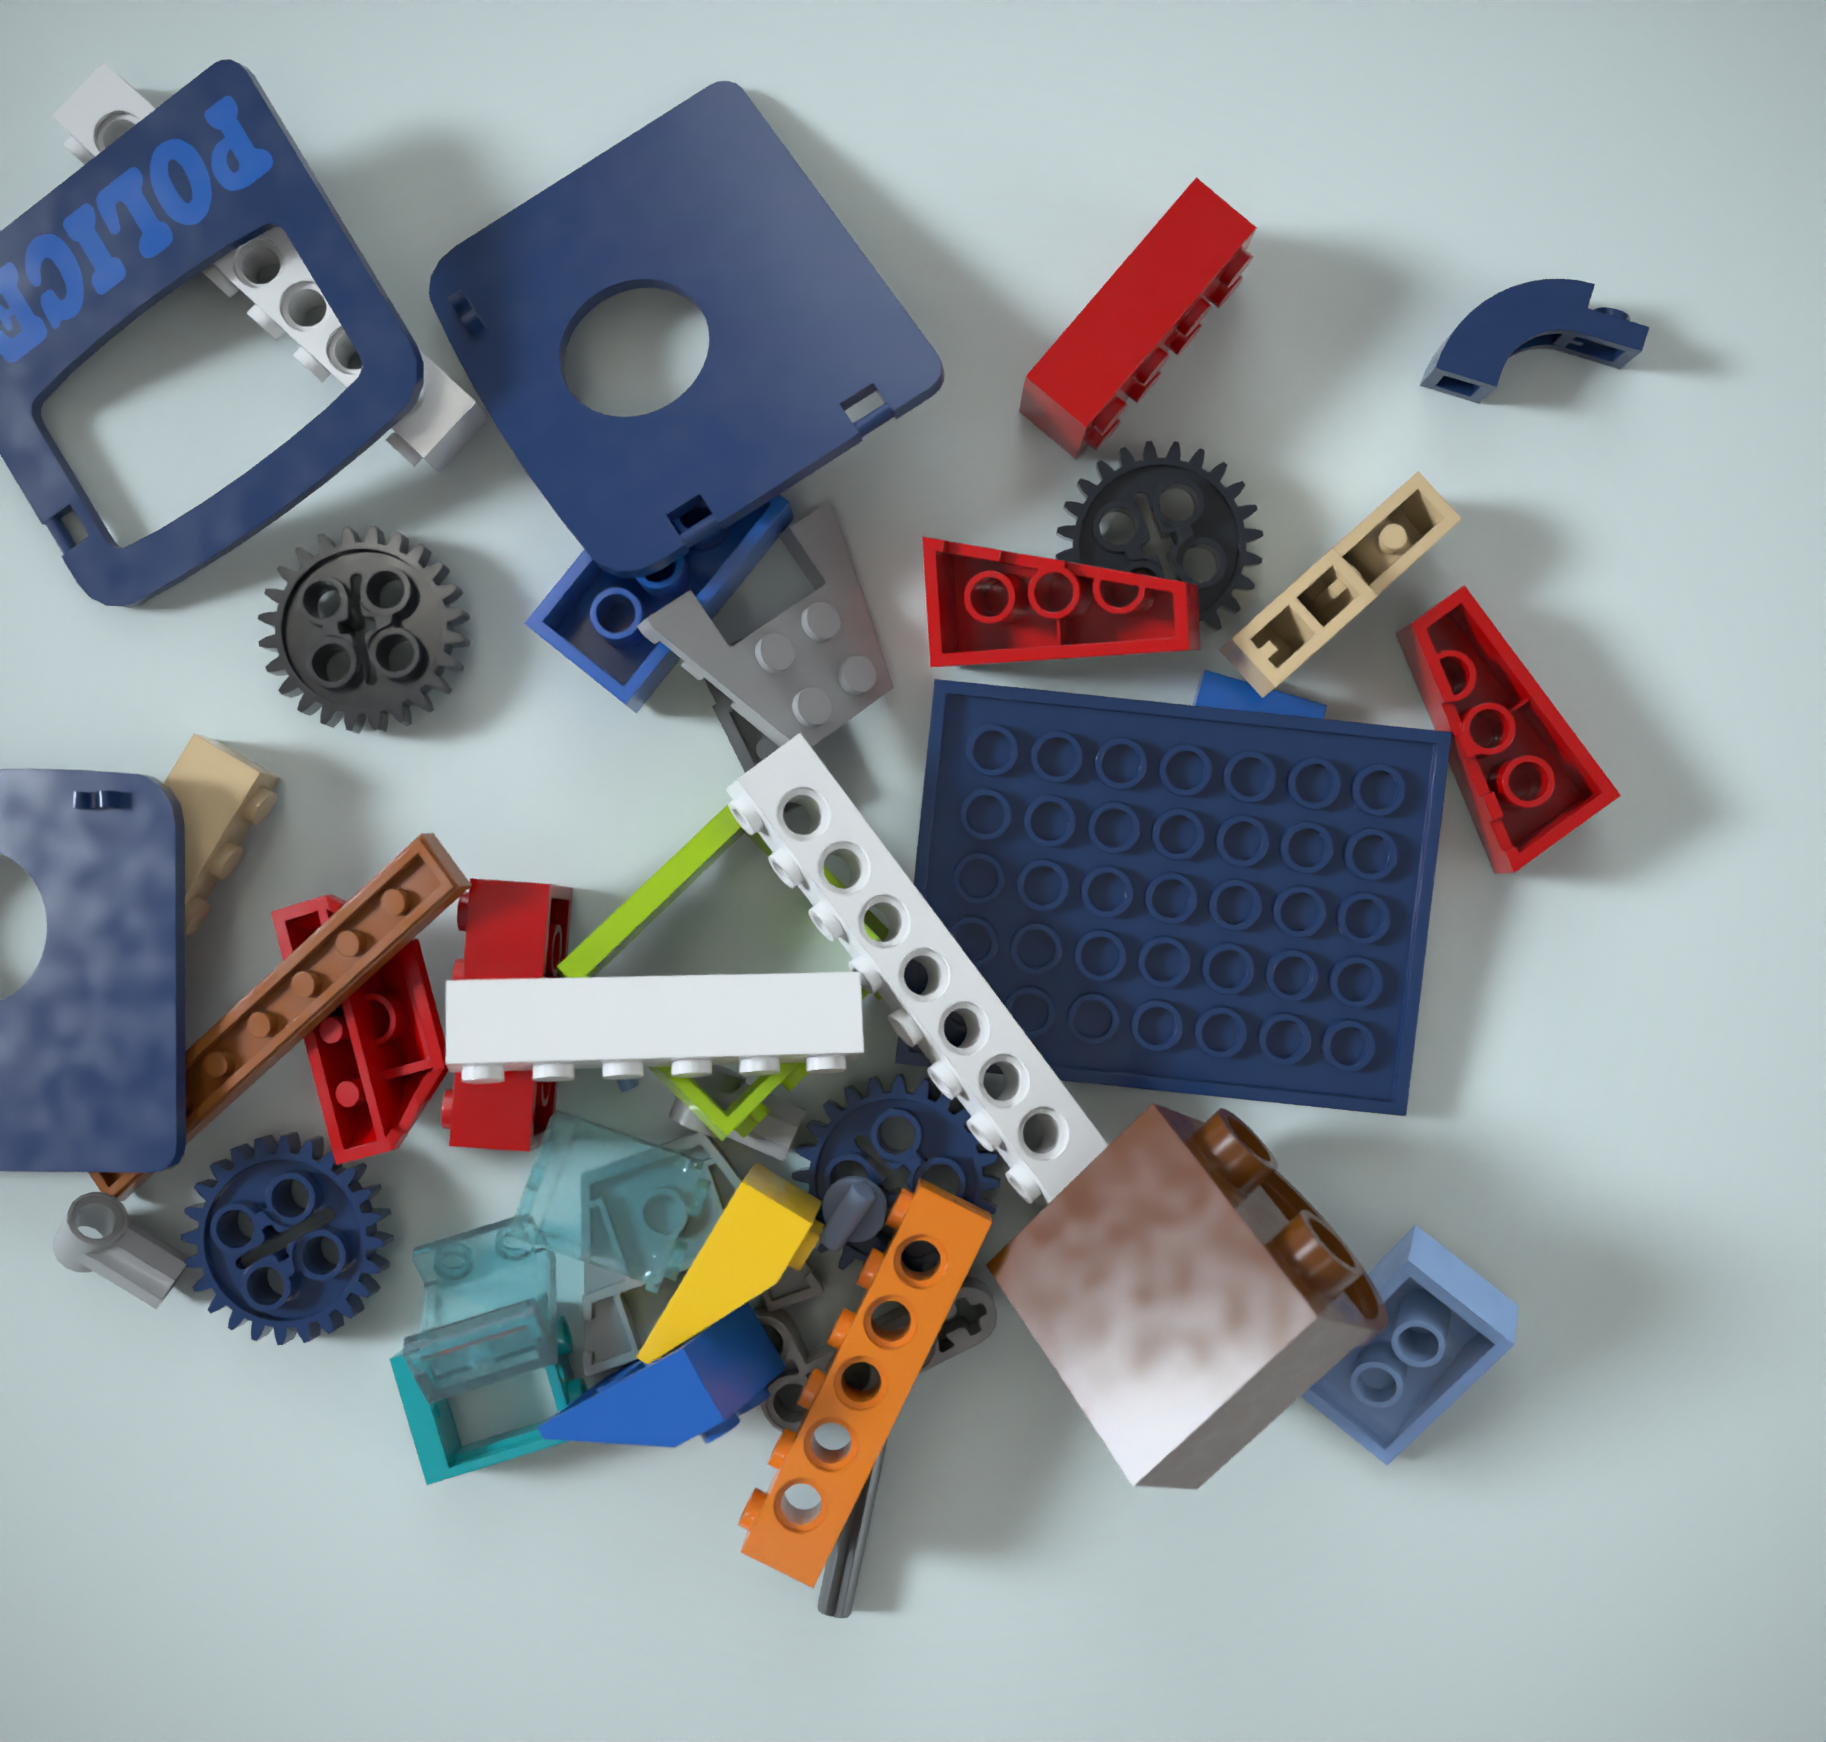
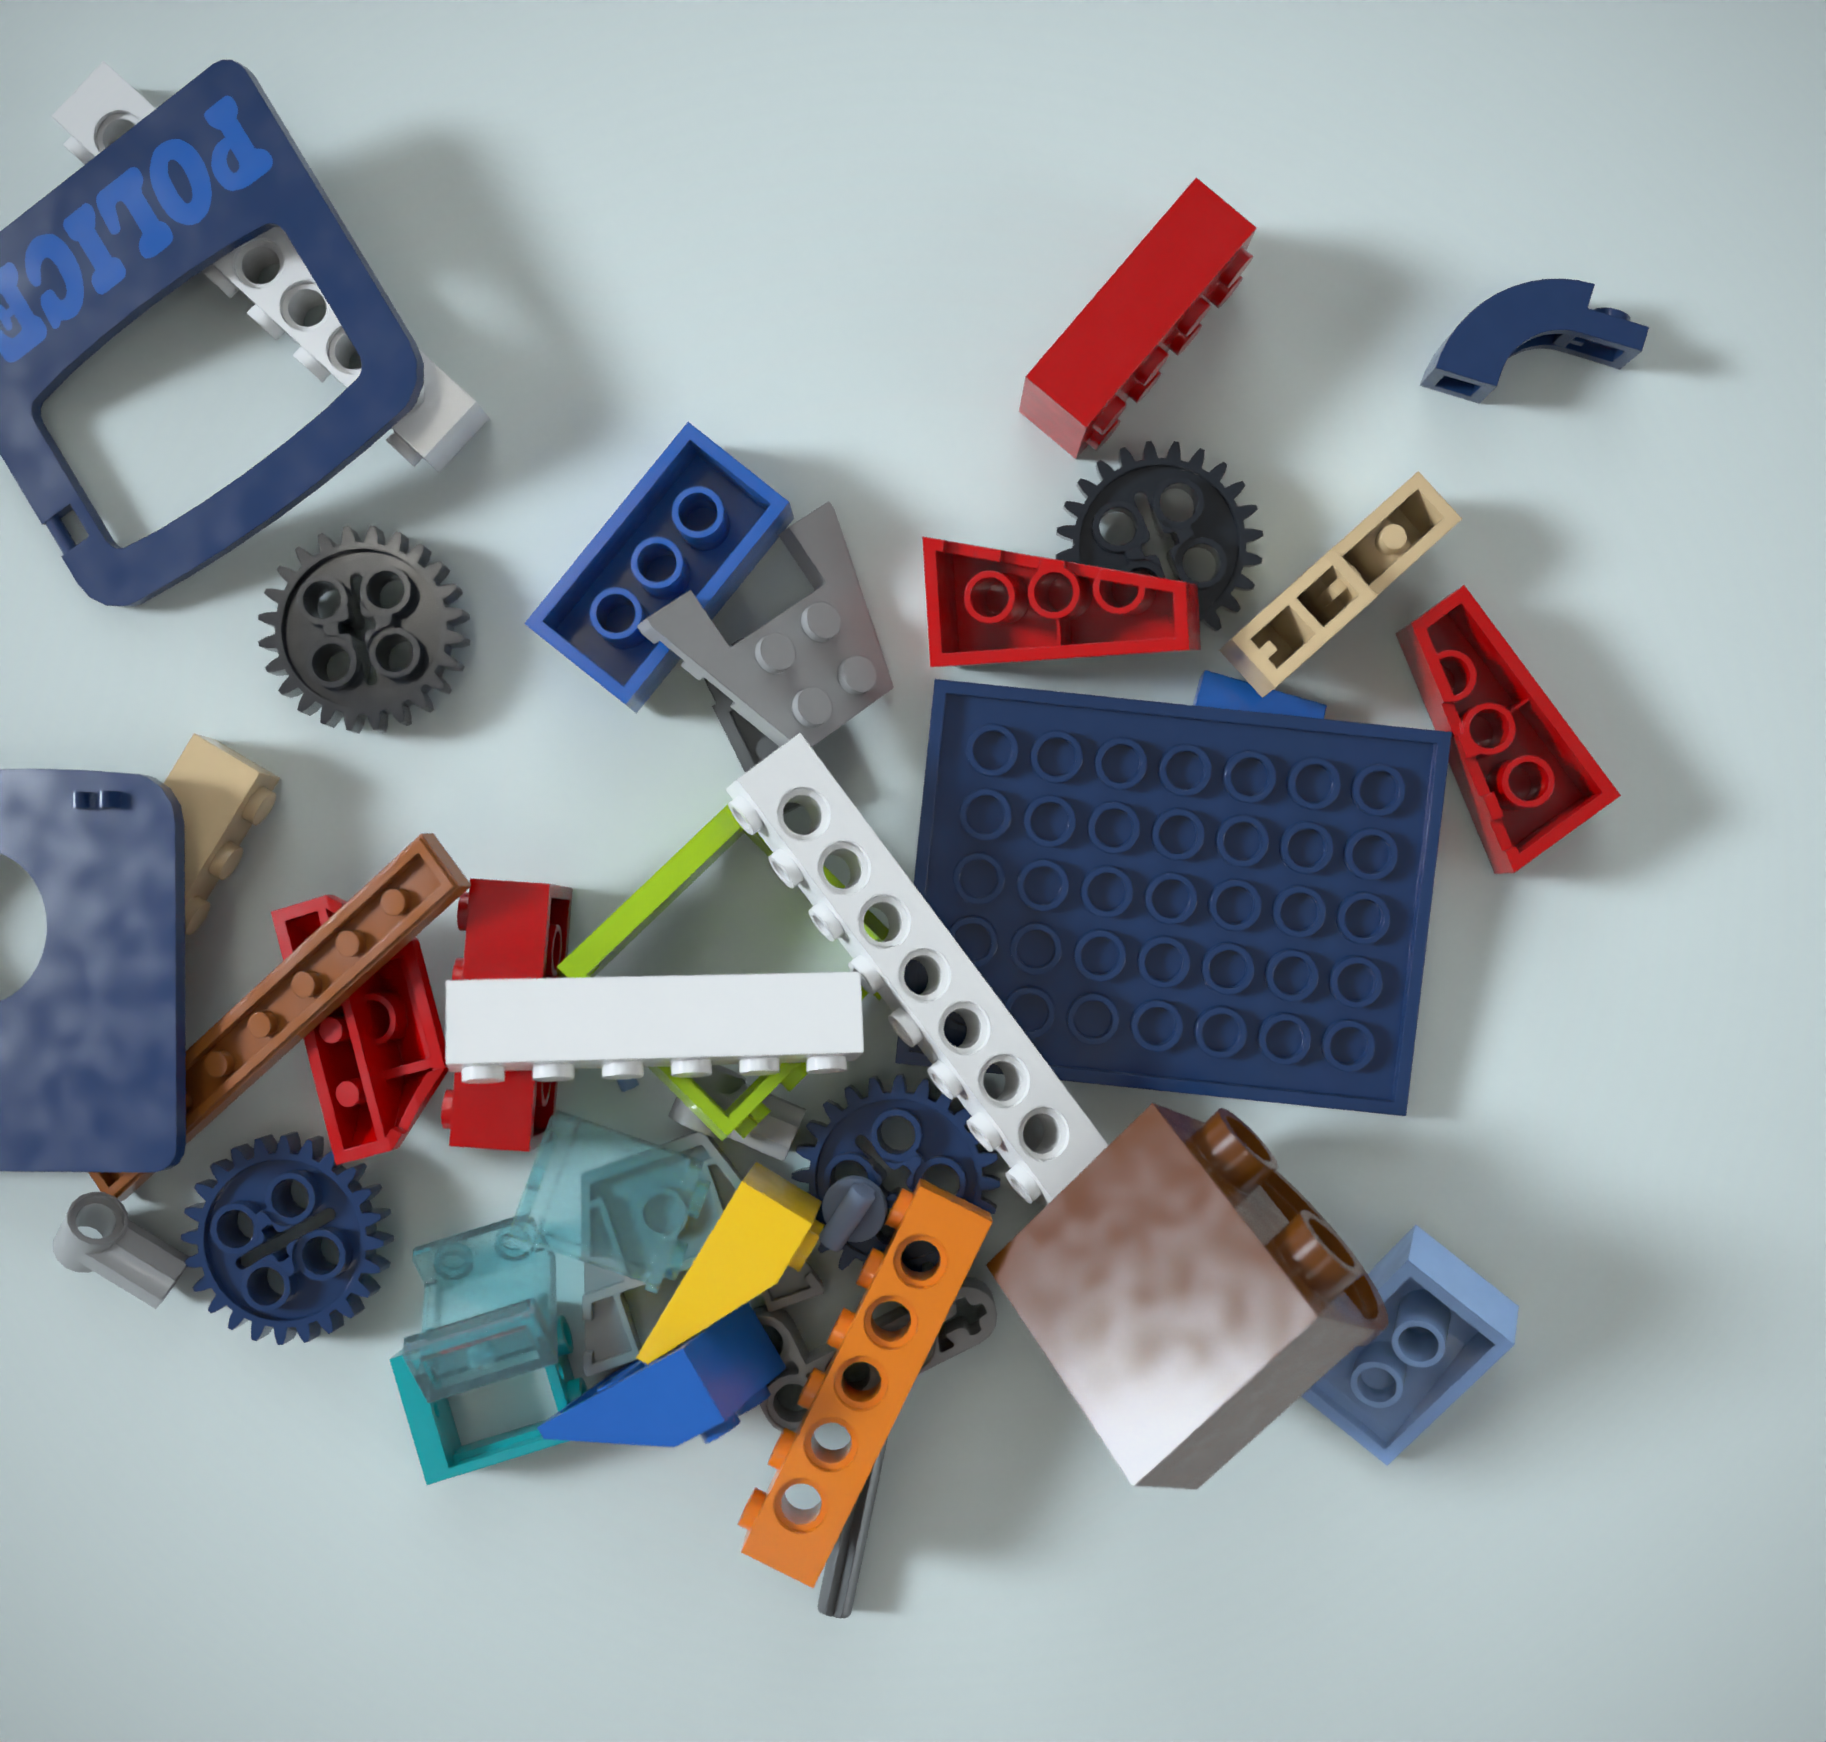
dark blue door [429,81,944,578] -> none

